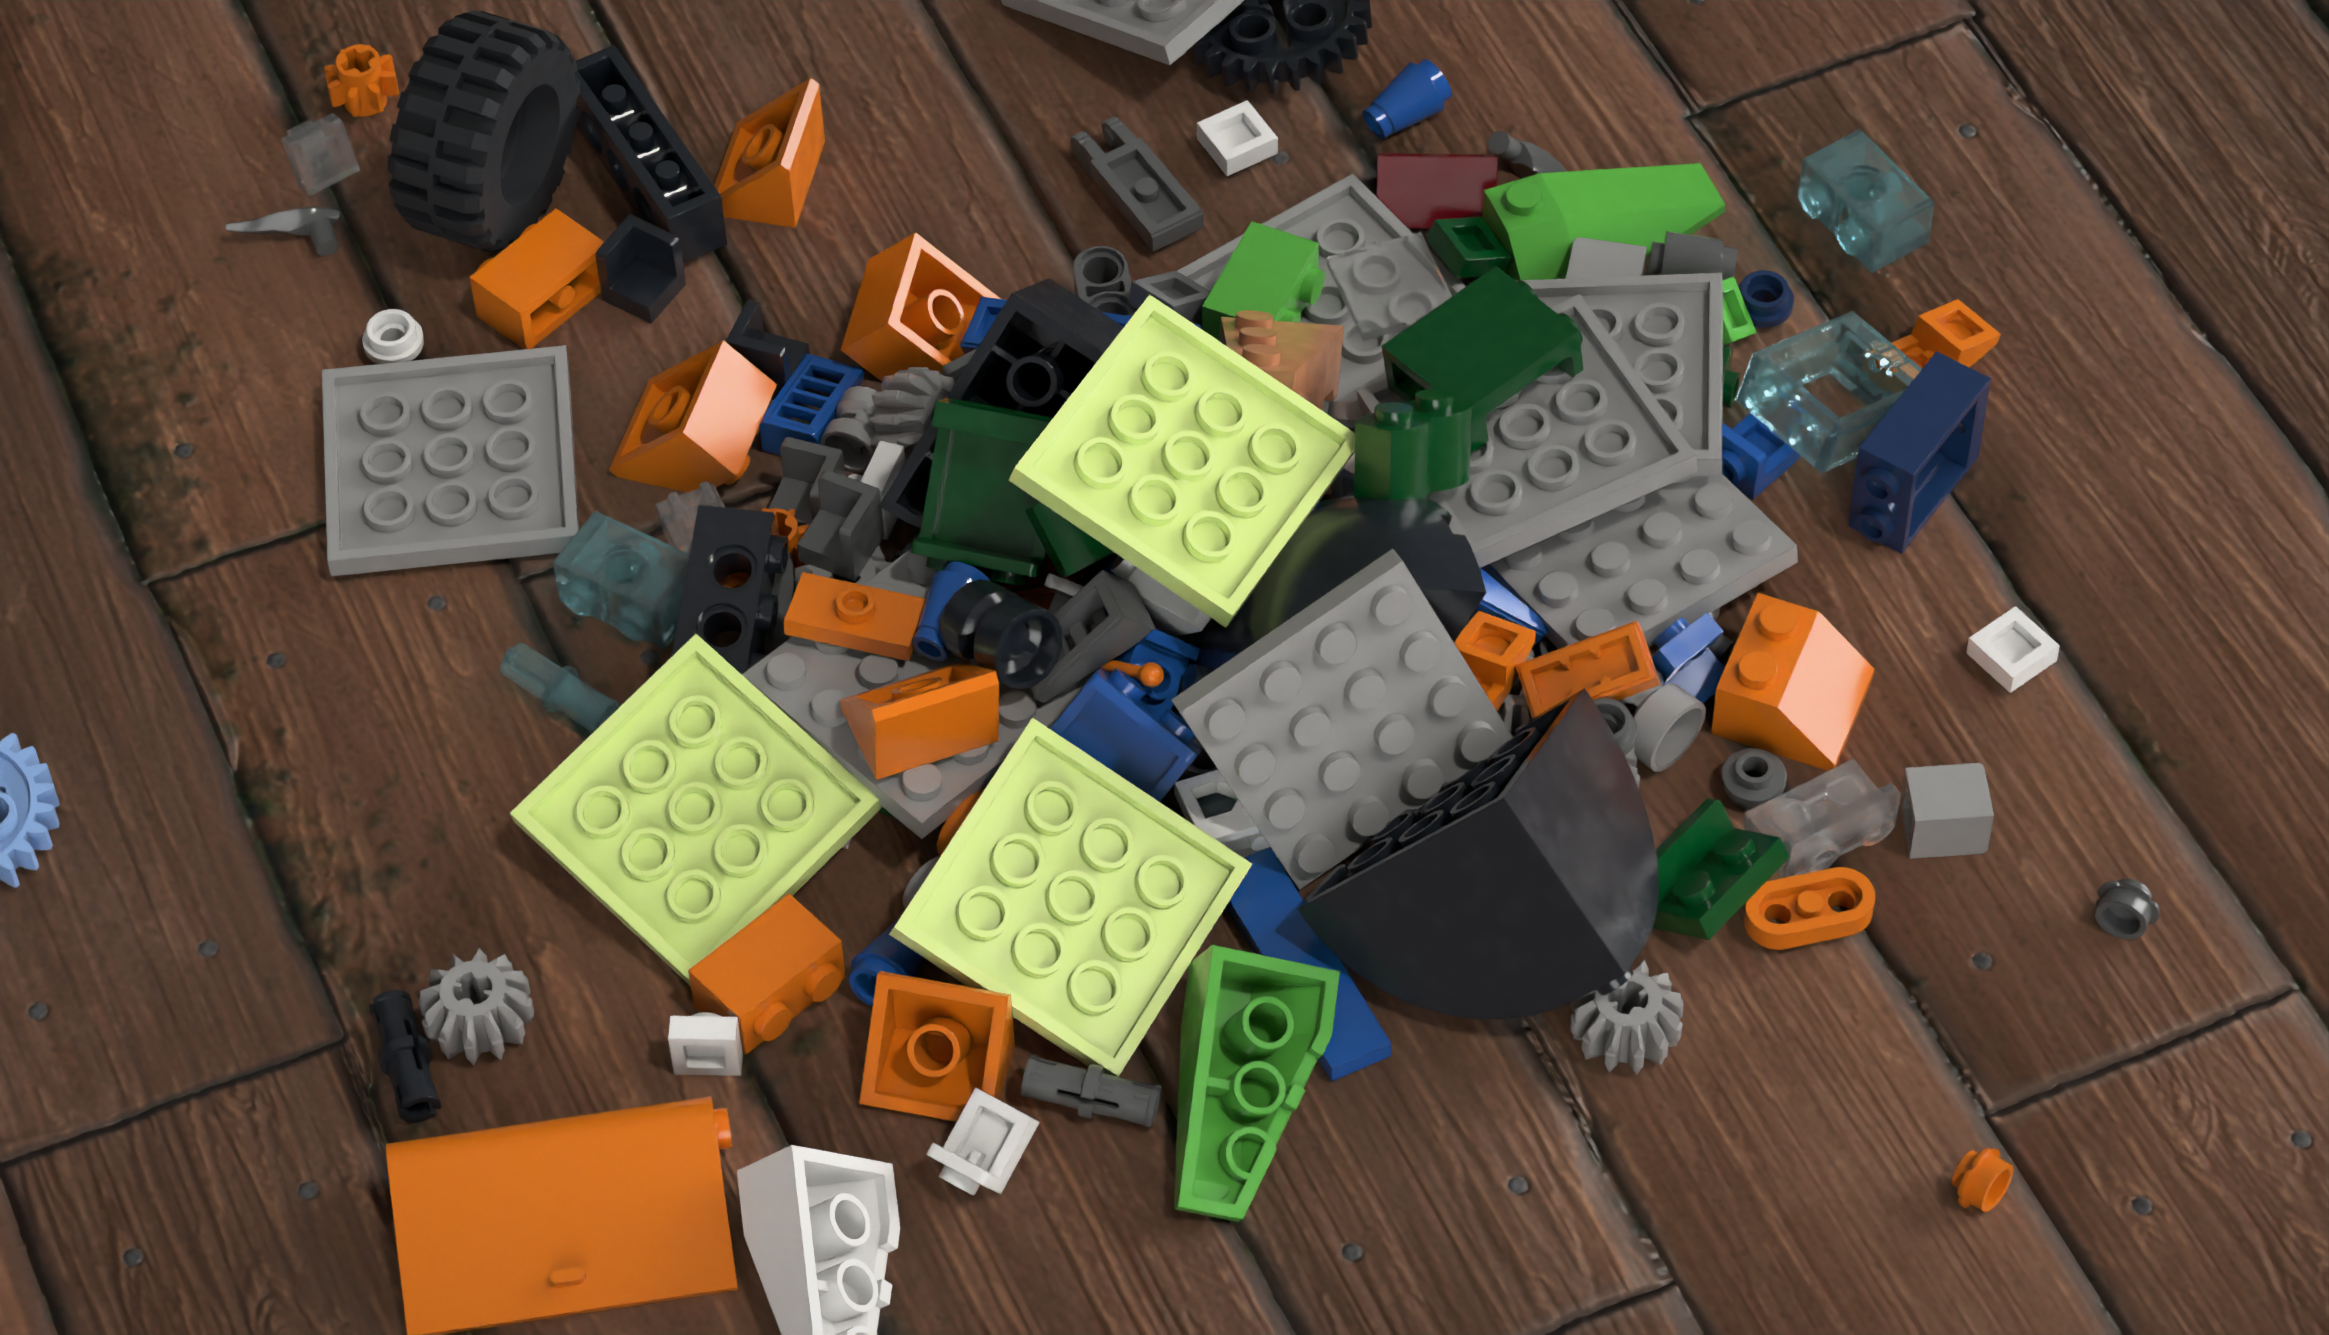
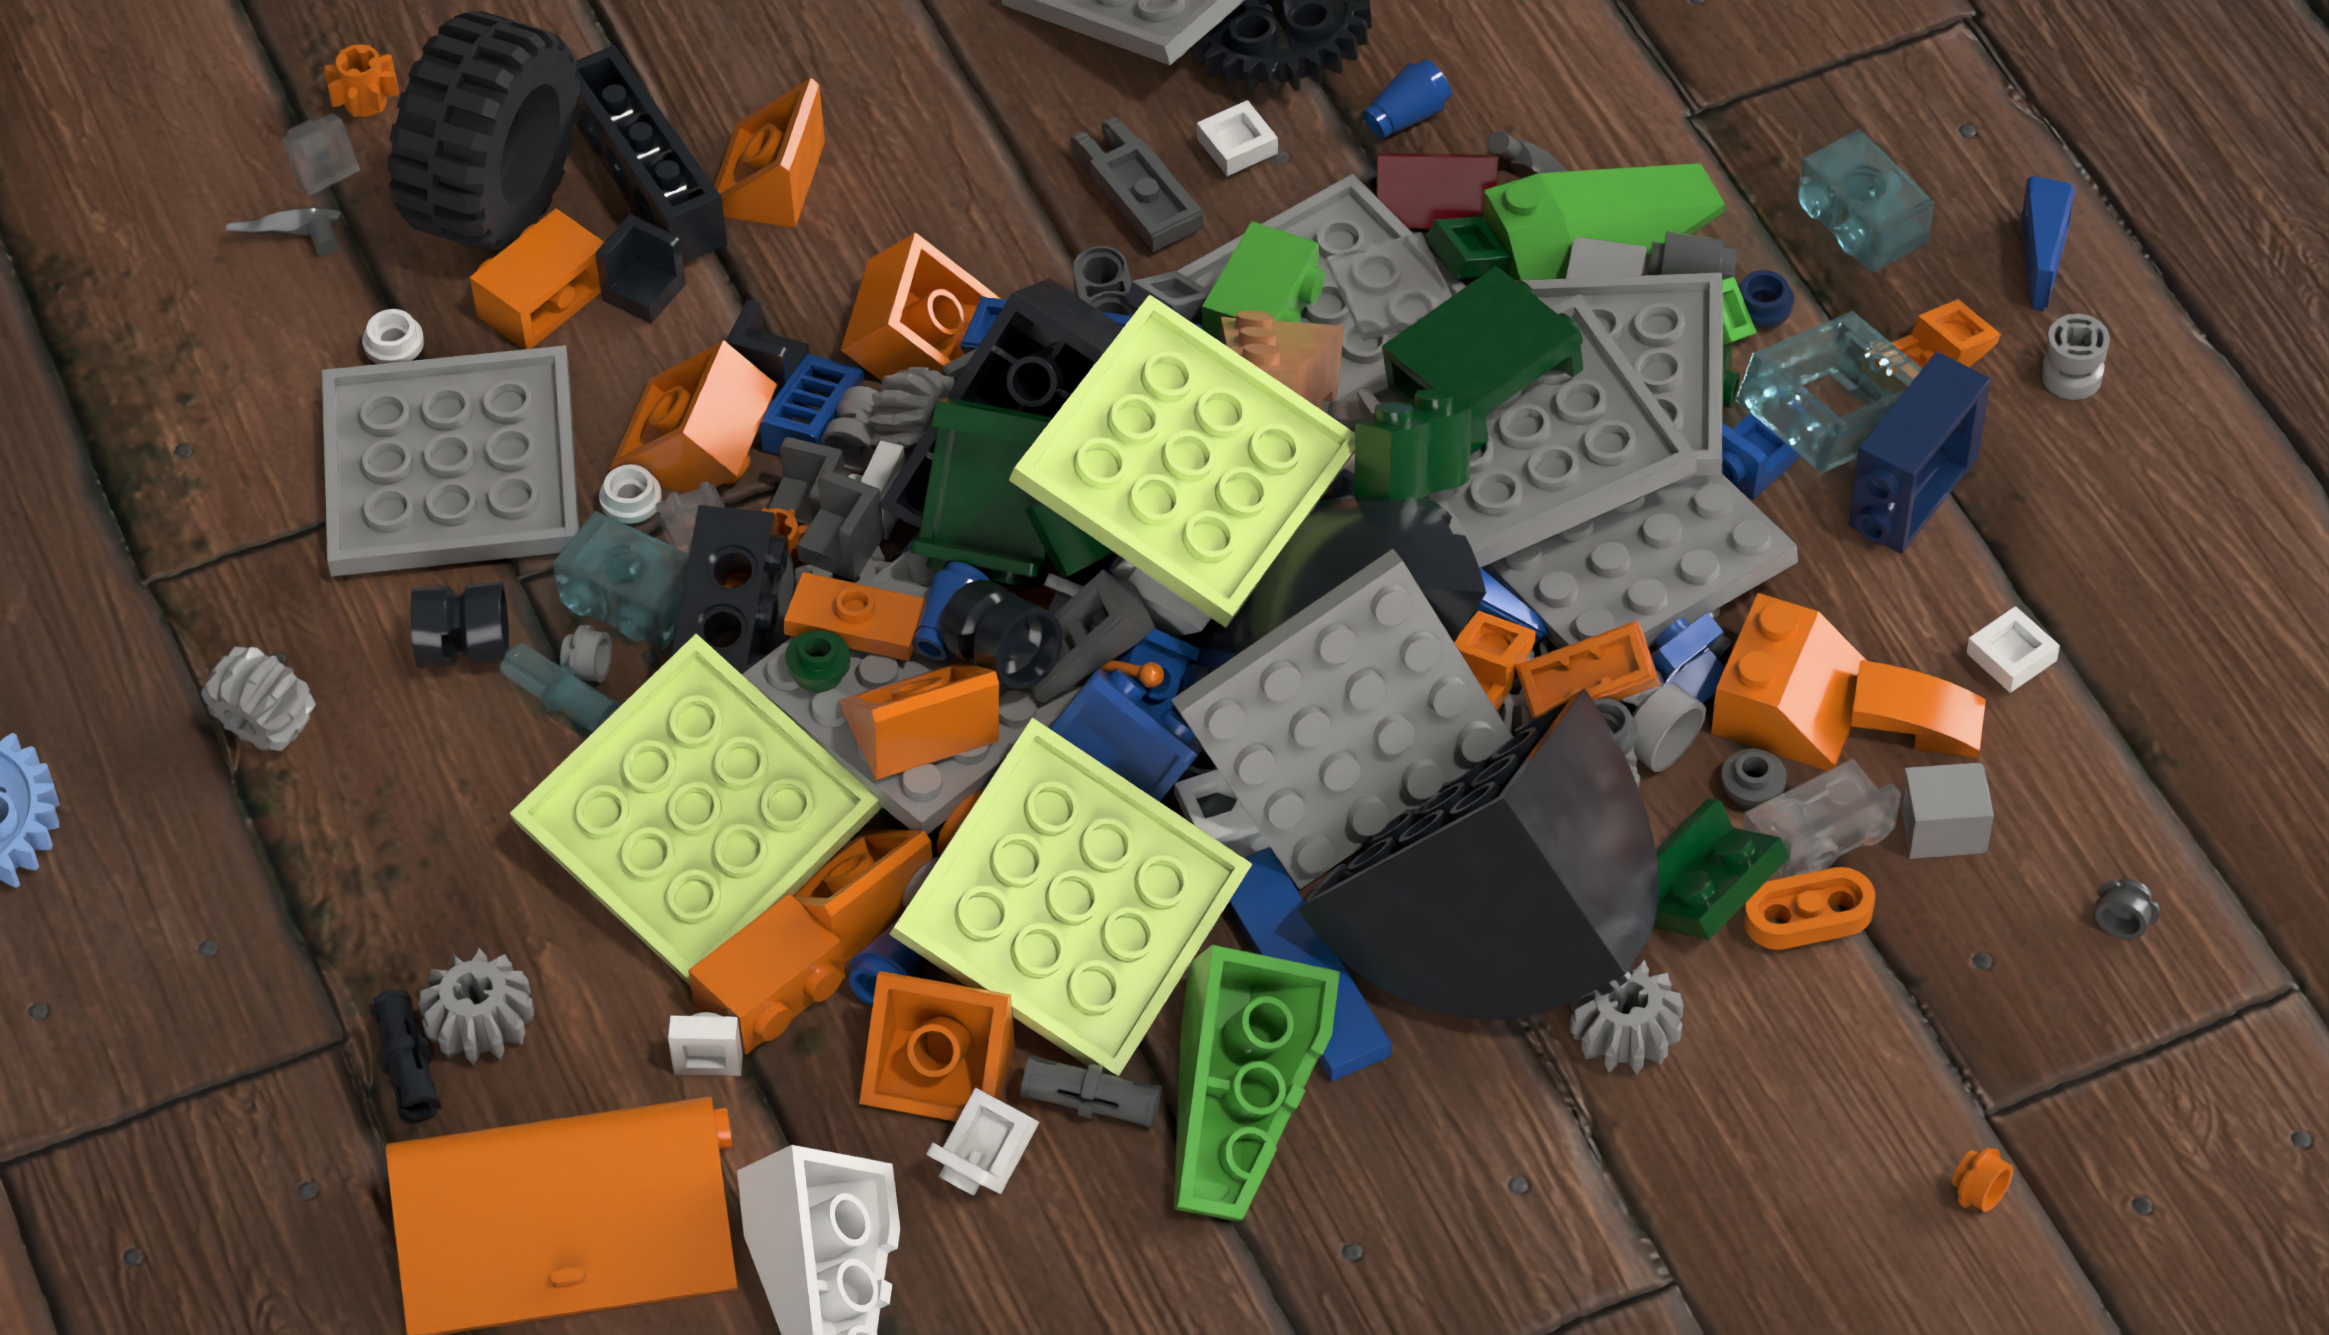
none -> light grey gear [201,646,316,751]
none -> black wheel [410,582,510,669]
none -> light grey plate [560,625,612,687]
none -> white plate [599,464,662,524]
none -> dark green plate [785,630,851,692]
none -> orange slope [793,829,933,964]
none -> orange slope [1851,660,1986,758]
none -> blue slope [2021,176,2075,311]
none -> light grey wheel [2041,313,2110,400]

